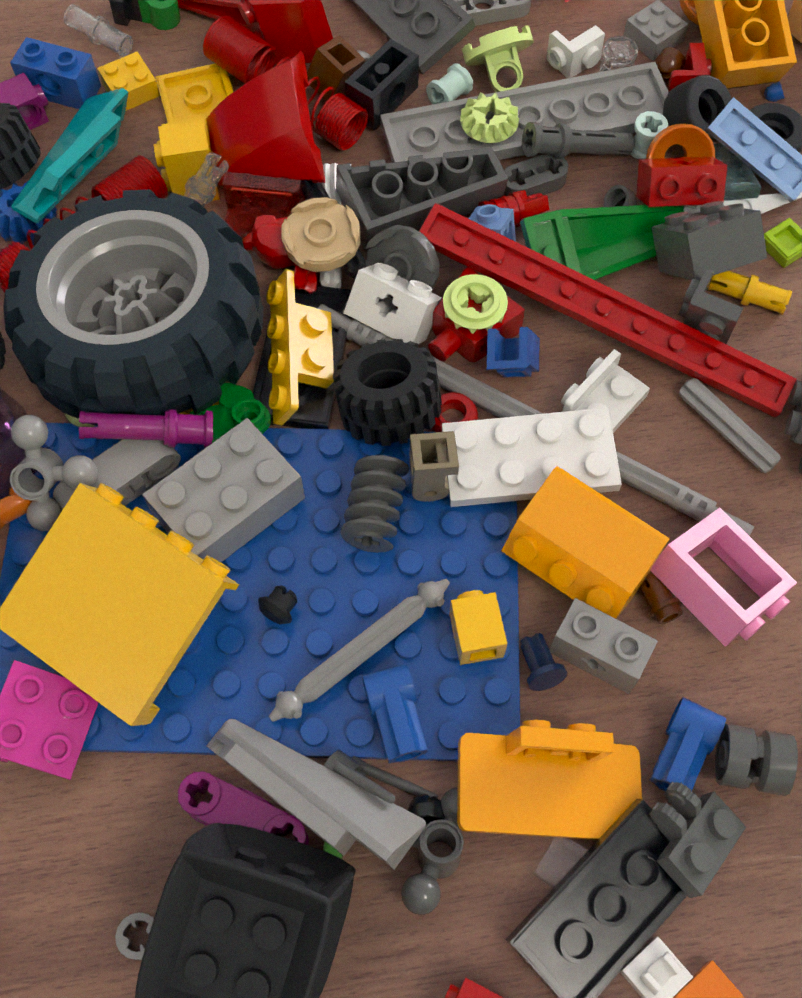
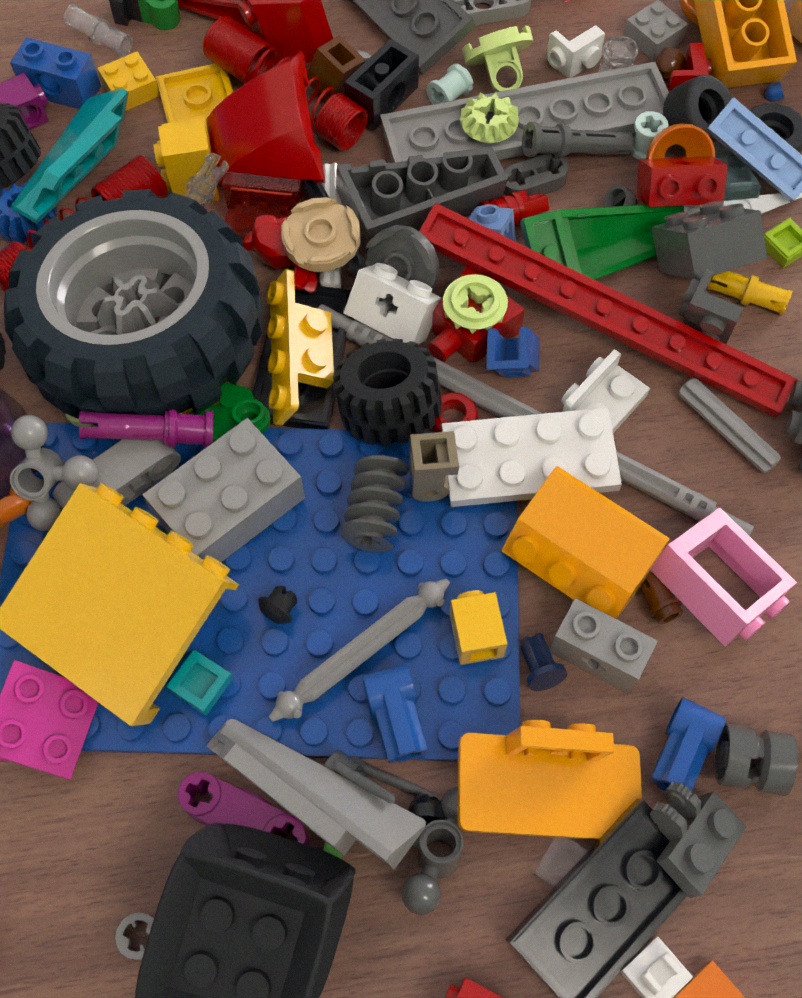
none -> teal plate [166,649,233,716]

